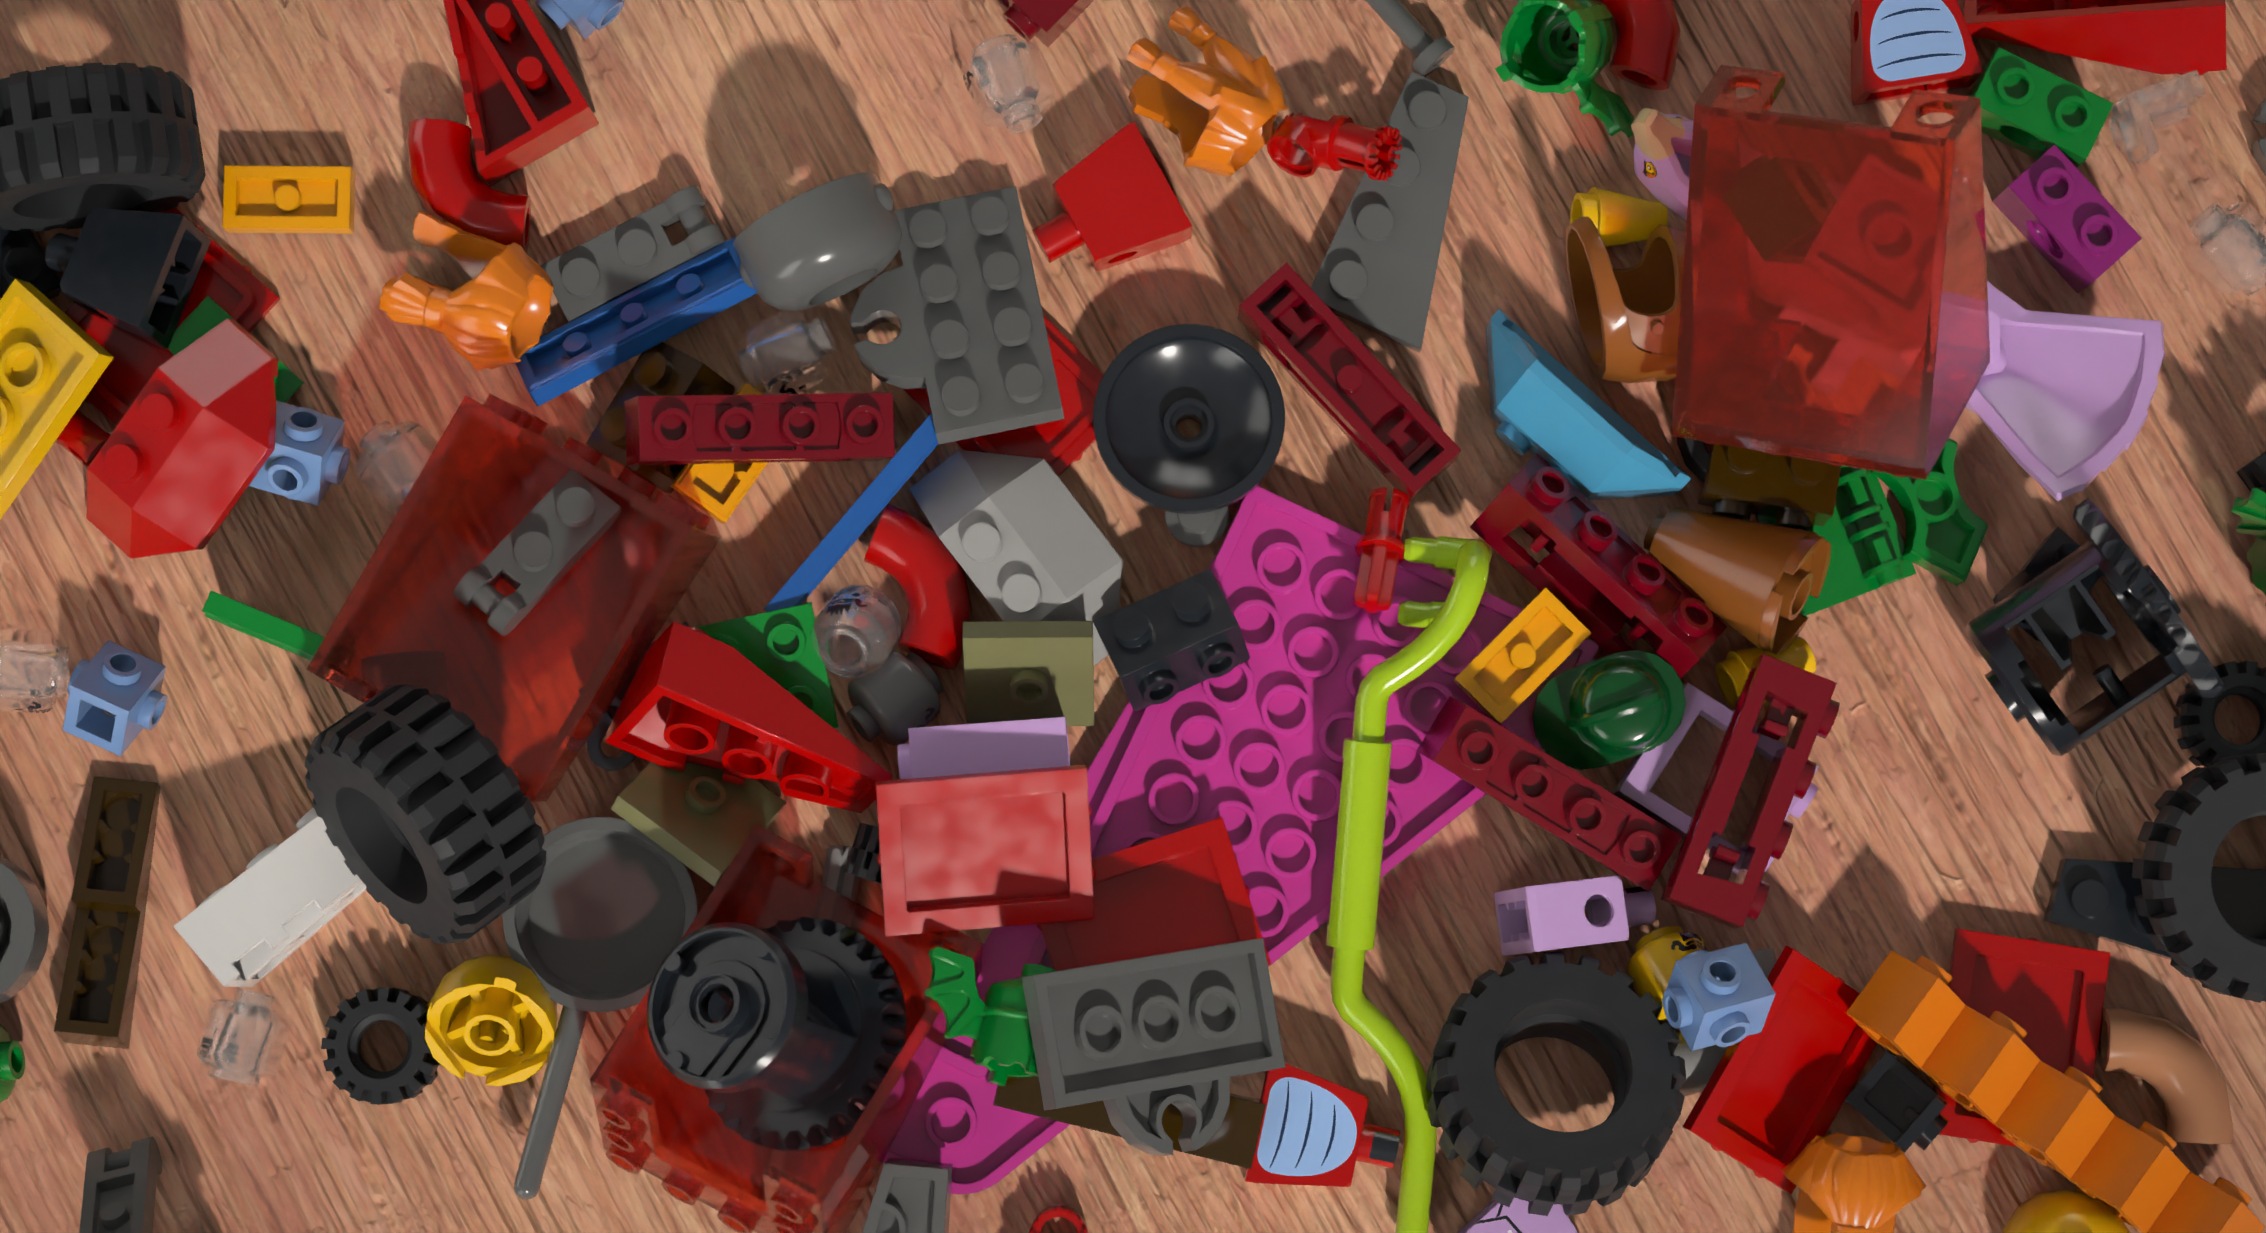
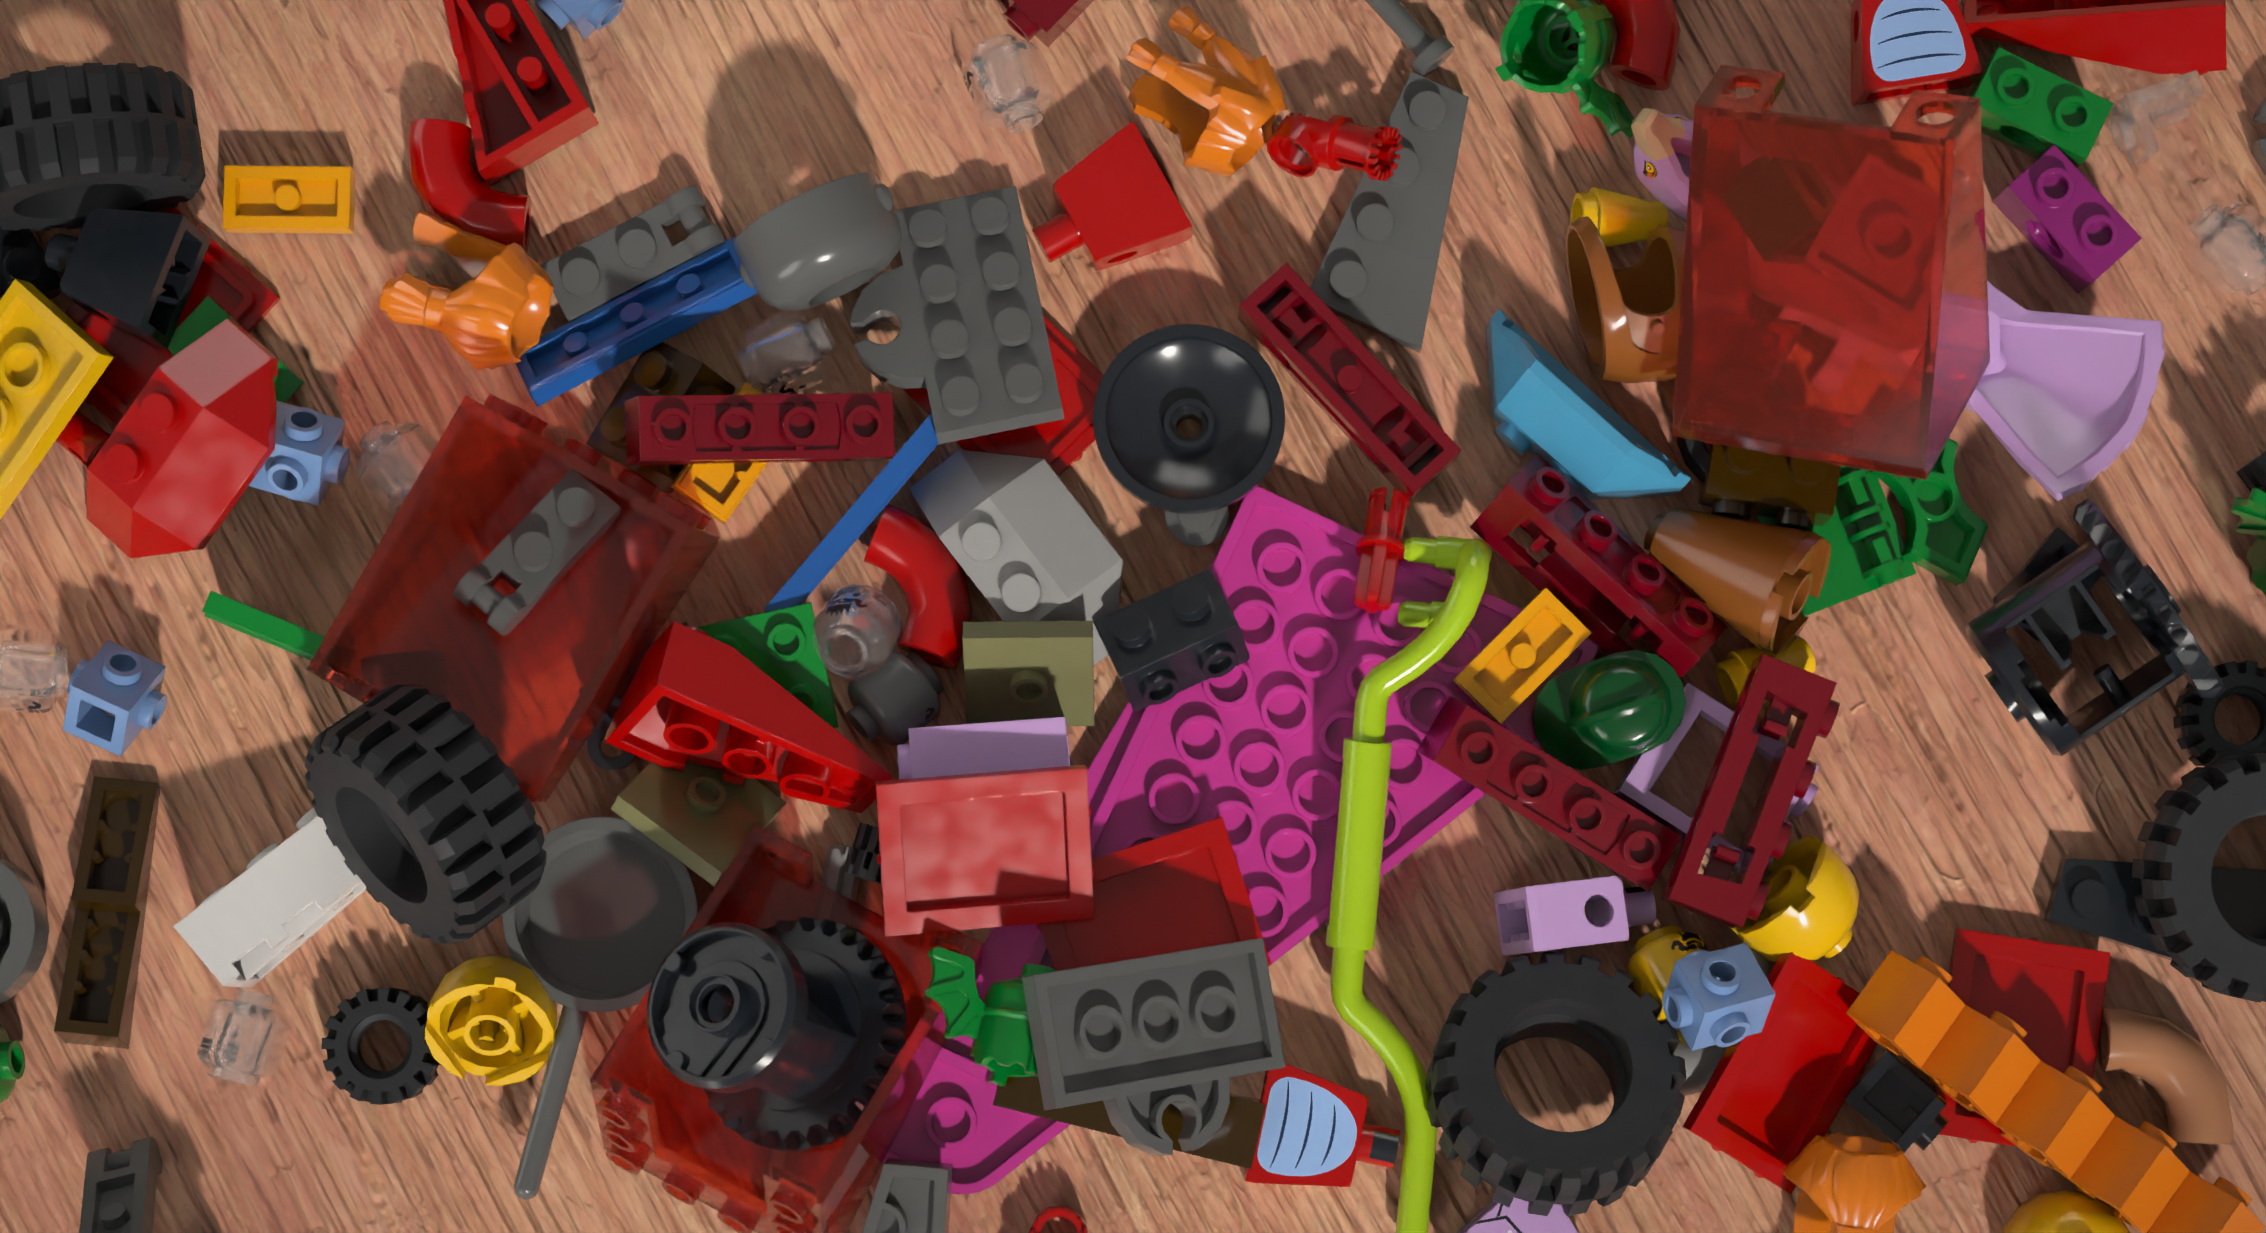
none -> yellow cylinder [1730,836,1859,962]

